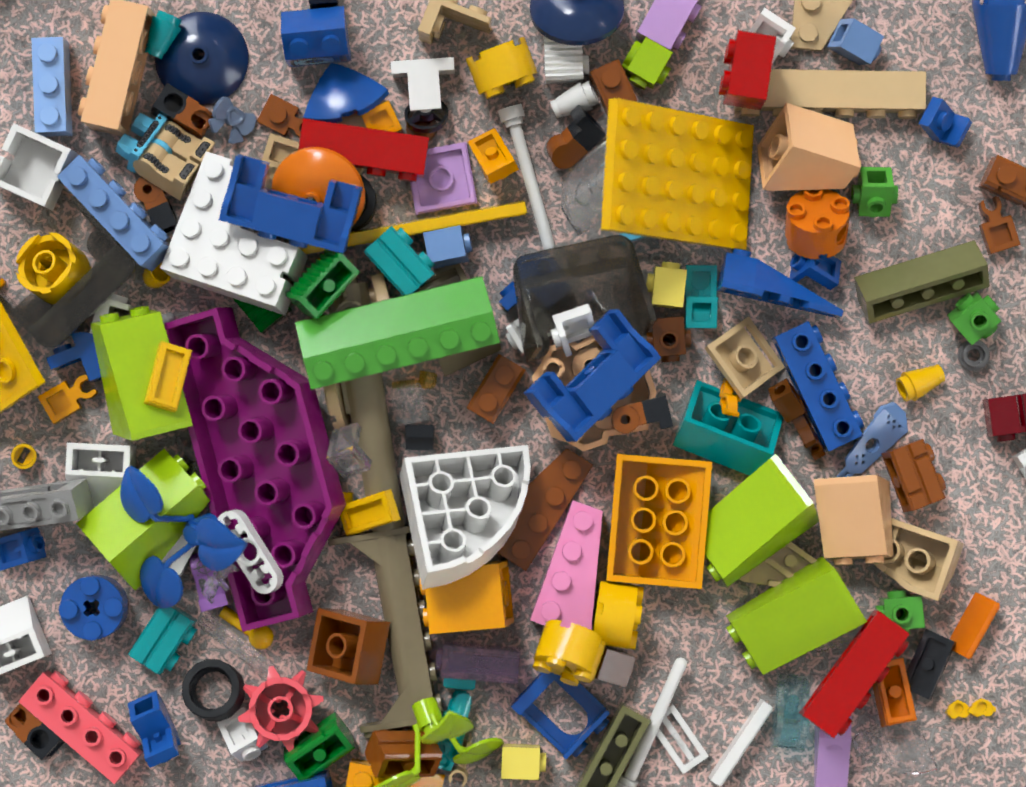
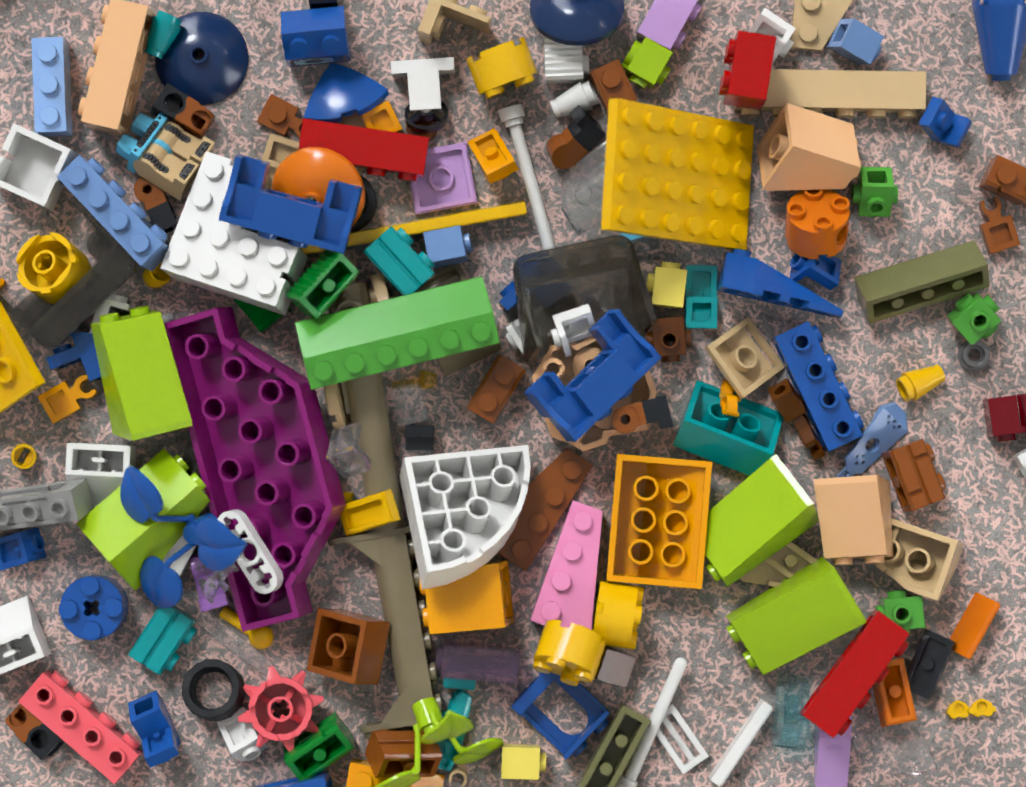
yellow tile [144,341,192,412] -> none
sand blue piece [208,97,256,144] -> none

